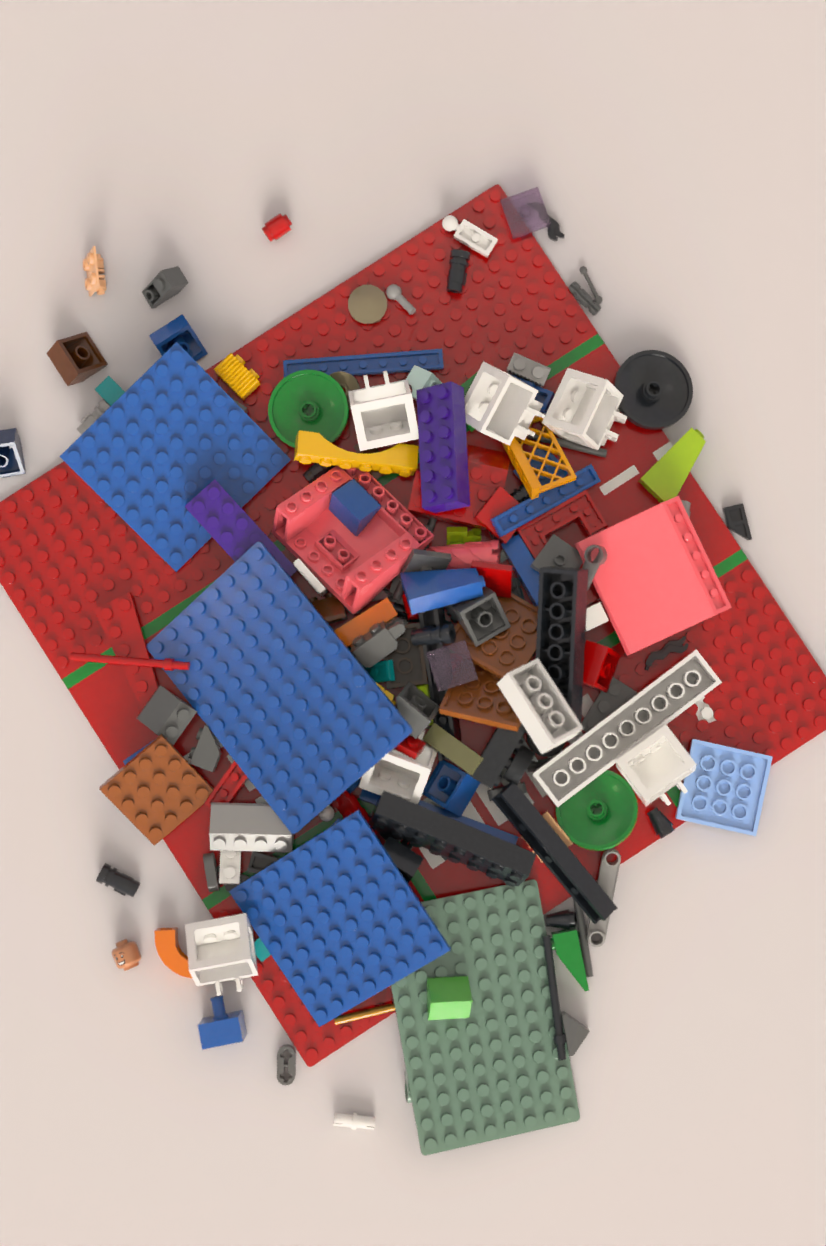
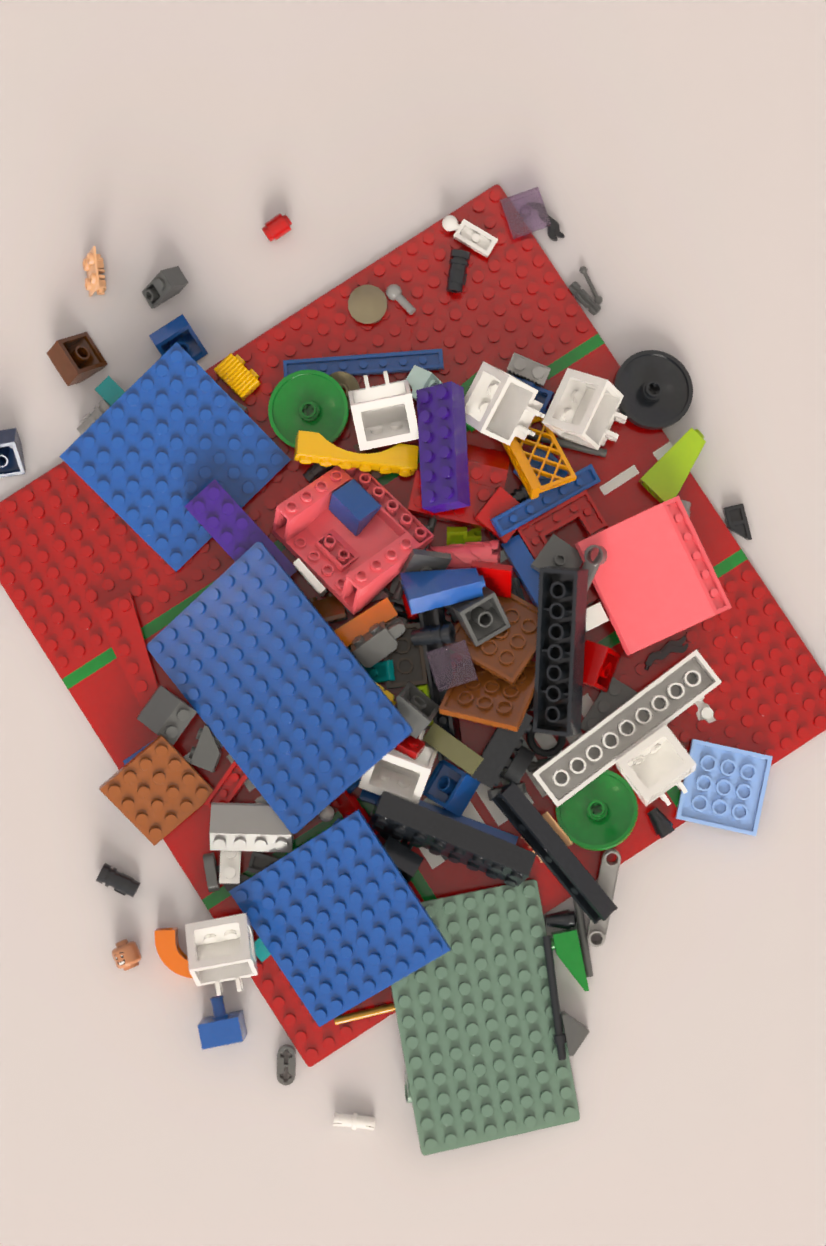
red bar [70,652,190,671] -> none
bright green slope [427,976,472,1020] -> none
white brick [497,658,583,754] -> none

